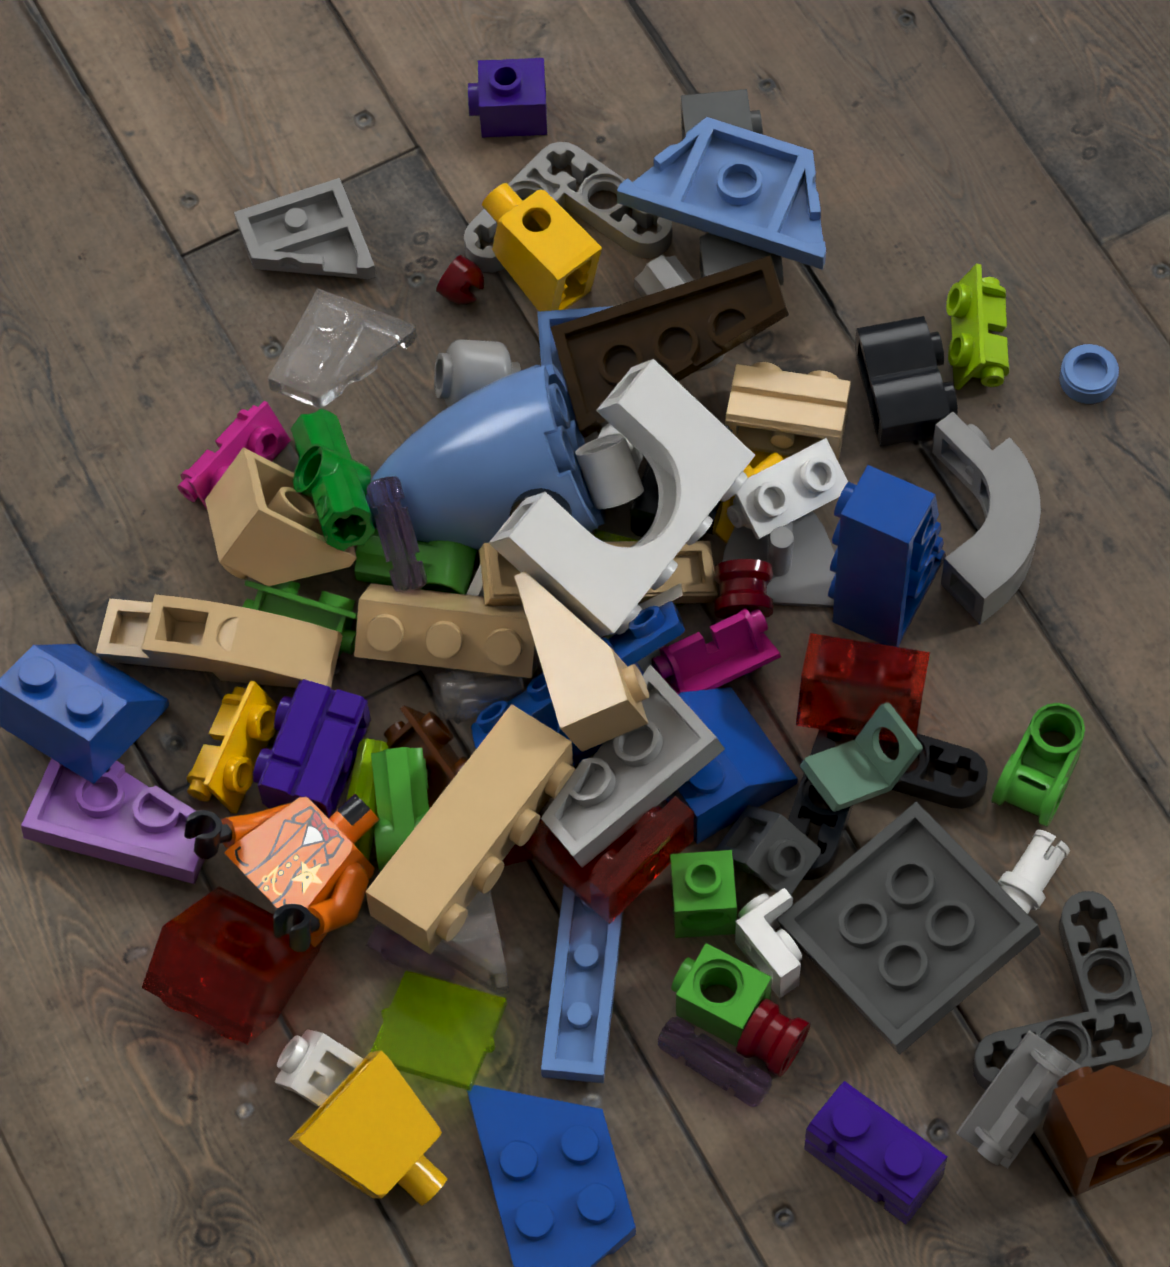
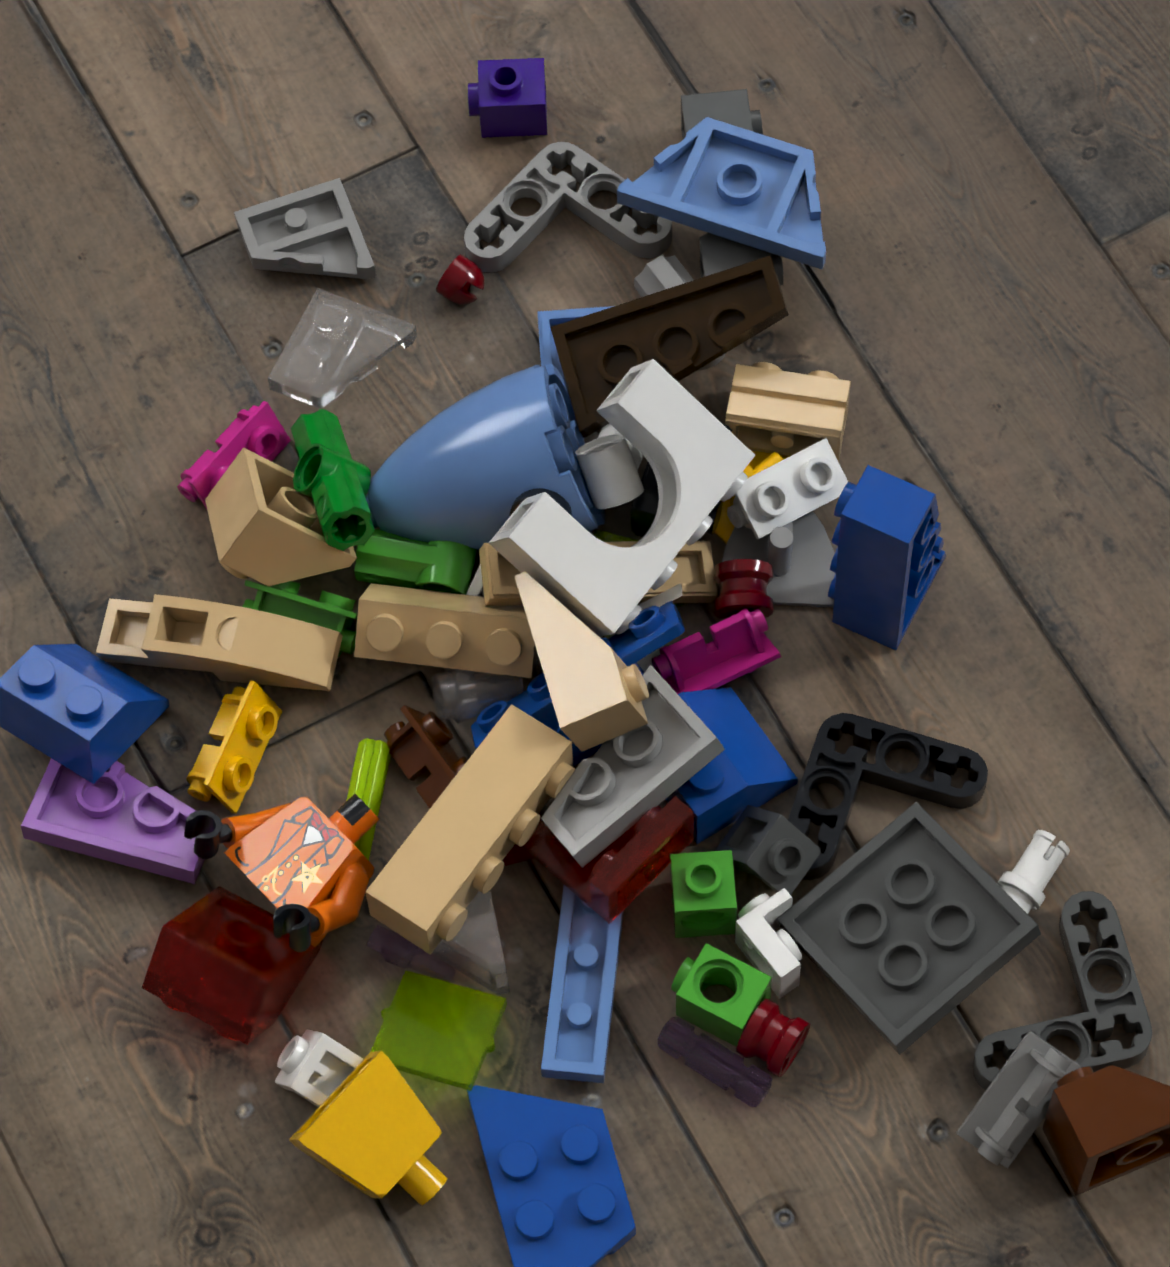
dark purple brick [253,679,371,818] -> none
clear purple axle [367,476,427,593] -> none
bright green piece [371,747,429,872] -> none
light grey head [434,339,521,408] -> none
yellow torso [482,183,602,311] -> none
clear red slope [796,632,931,742] -> none
sand green bracket [800,702,923,812] -> none
dark purple brick [804,1081,947,1225] -> none
black brick [855,316,958,447] -> none
light grey arch [932,412,1041,624] -> none
lime hinge [946,263,1009,390] -> none
bright green piece [991,703,1085,827] -> none
medium blue tile [1059,344,1119,404] -> none

